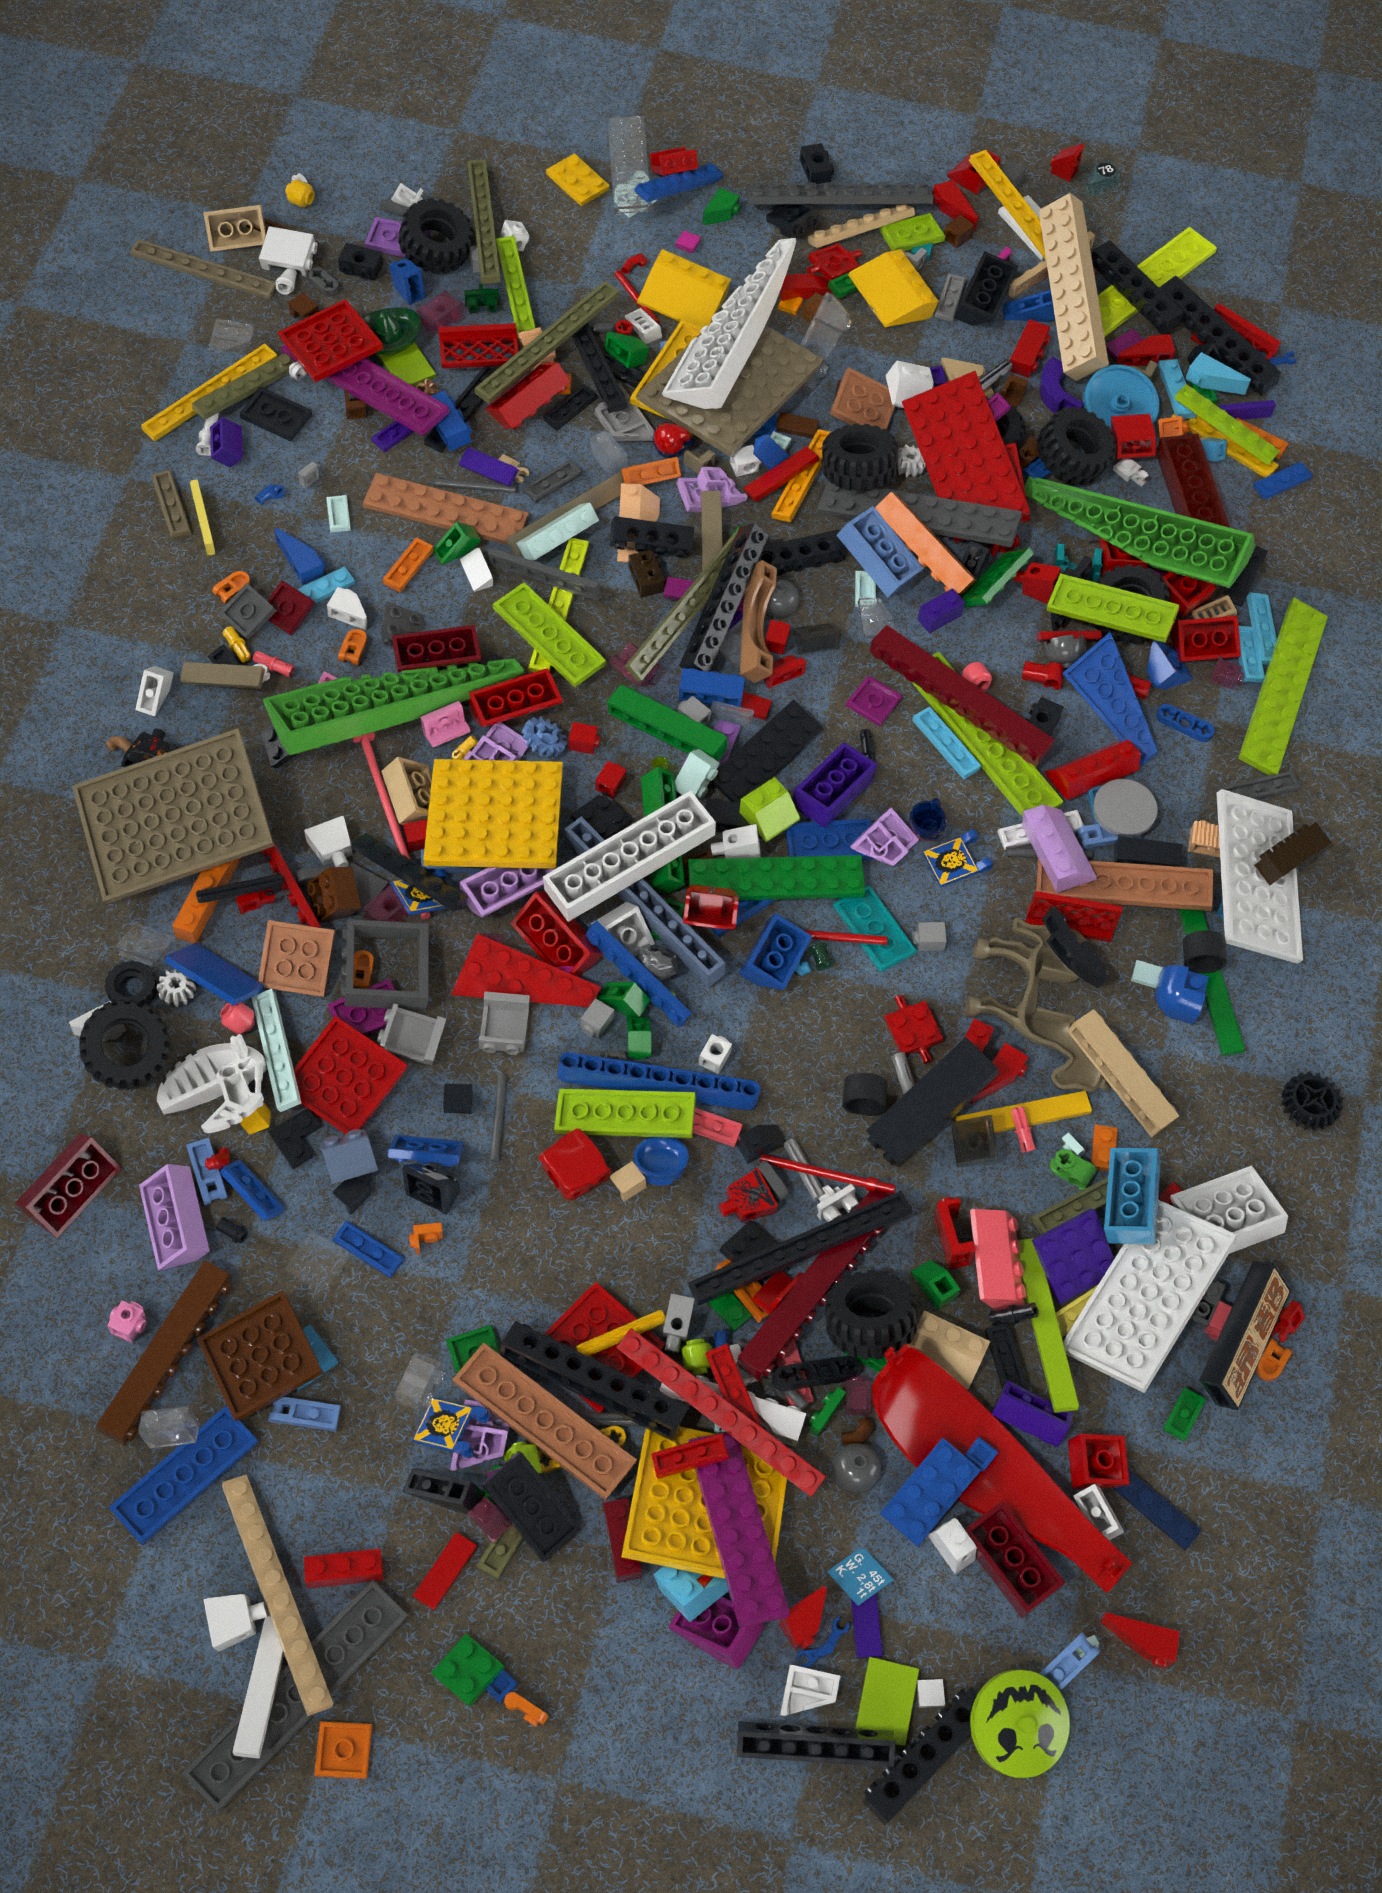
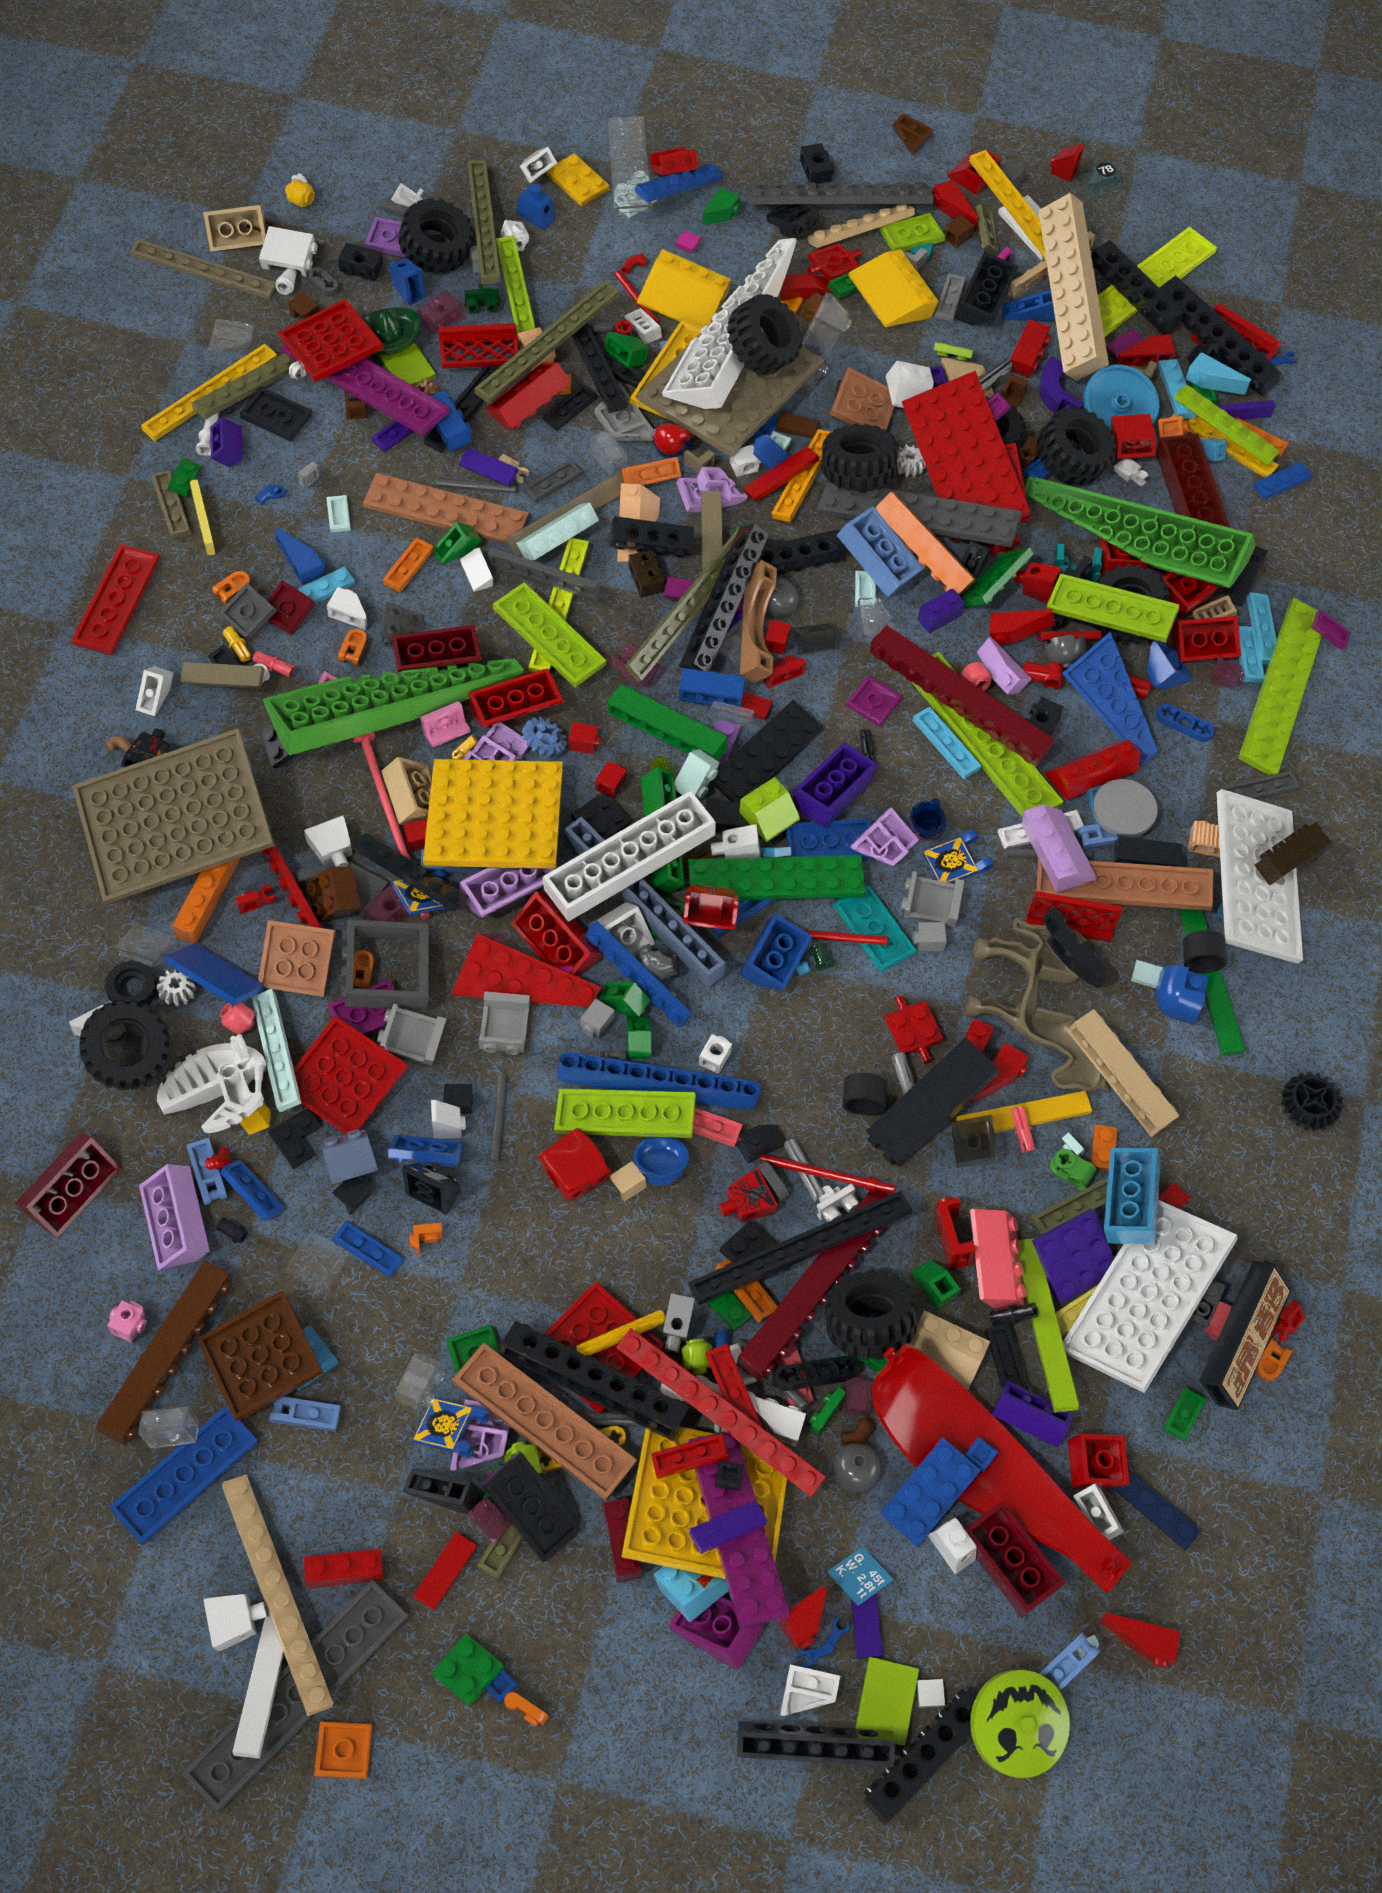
black axle [196,874,284,903] -> none
light grey brick [678,696,711,725] -> none
red panel [751,1270,803,1315] -> none
white slope [1170,1166,1288,1254] -> none
none -> red plate [71,544,160,656]
none -> green plate [167,458,201,497]
none -> white slope [431,1100,466,1139]
none -> blue torso [516,184,555,231]
none -> white slope [520,147,557,183]
none -> dark purple tile [689,1500,768,1554]
none -> black tile [715,1461,743,1492]
none -> black tyre [727,294,802,375]
none -> dark azure plate [761,846,791,857]
none -> reddish brown wing [893,113,933,155]
none -> light grey panel [901,871,964,927]
none -> lime plate [934,342,973,361]
none -> olive plate [975,203,1000,256]
none -> lavender slope [977,637,1031,694]
none -> red slope [989,609,1055,645]
none -> magenta tile [1311,610,1351,649]

